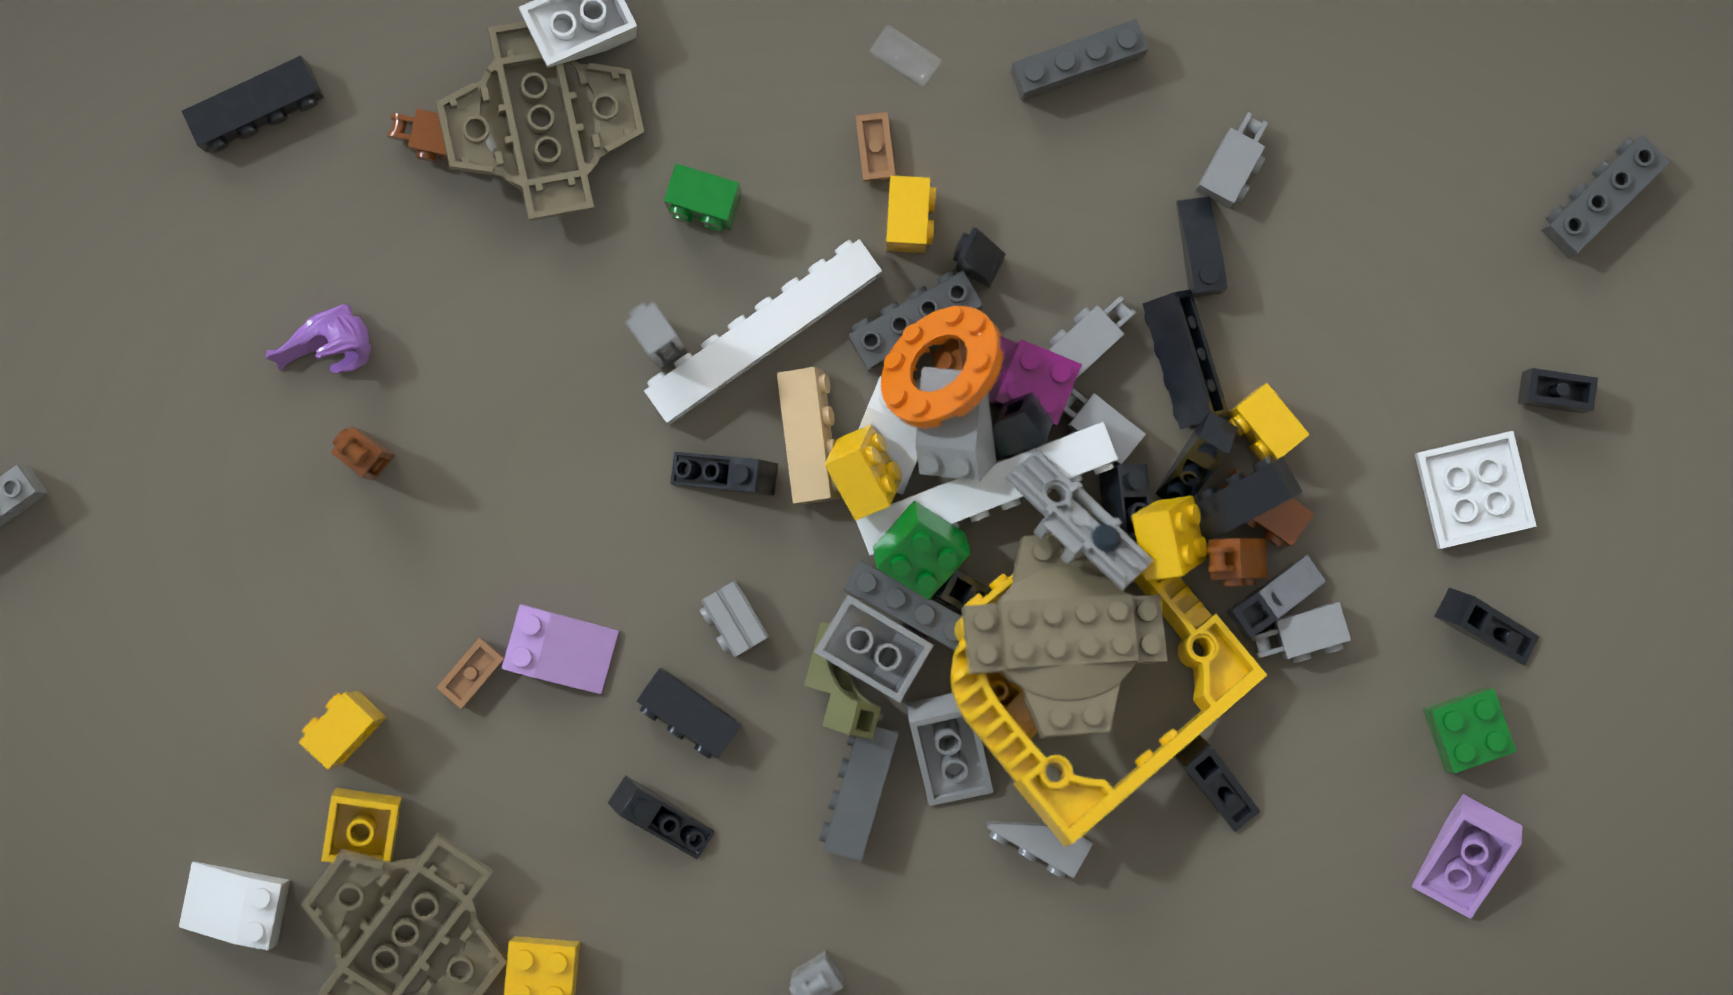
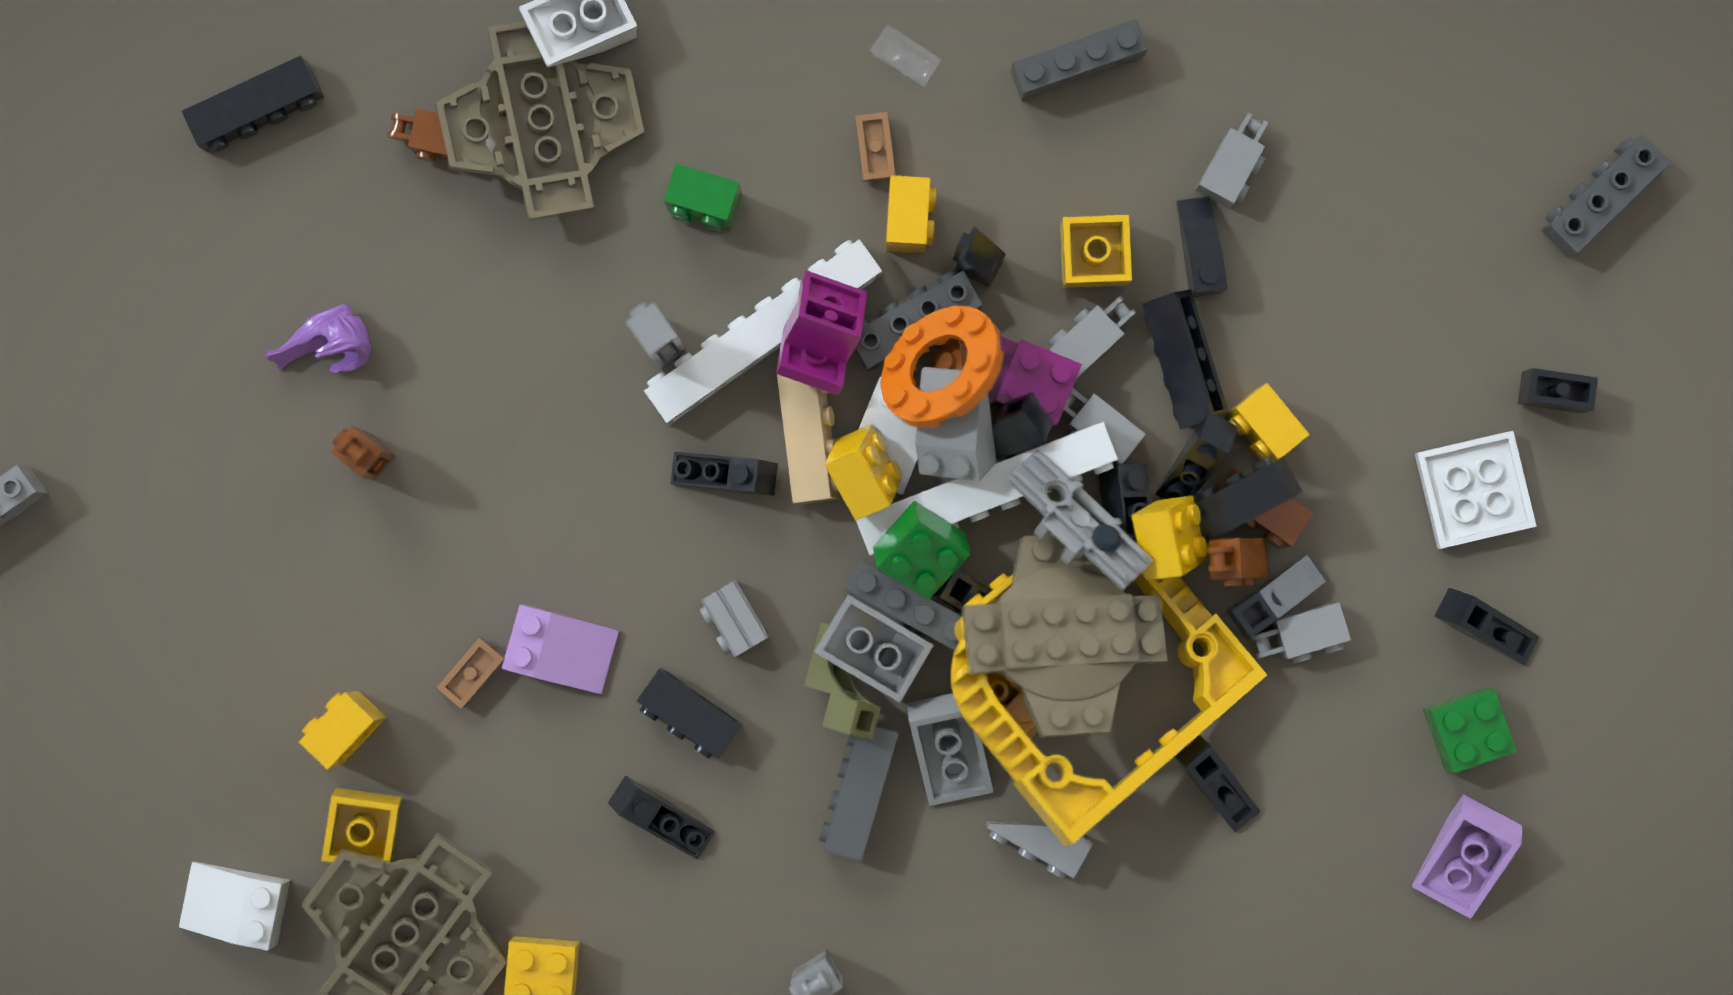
none -> magenta bracket [776,270,867,395]
none -> yellow brick [1060,215,1132,288]

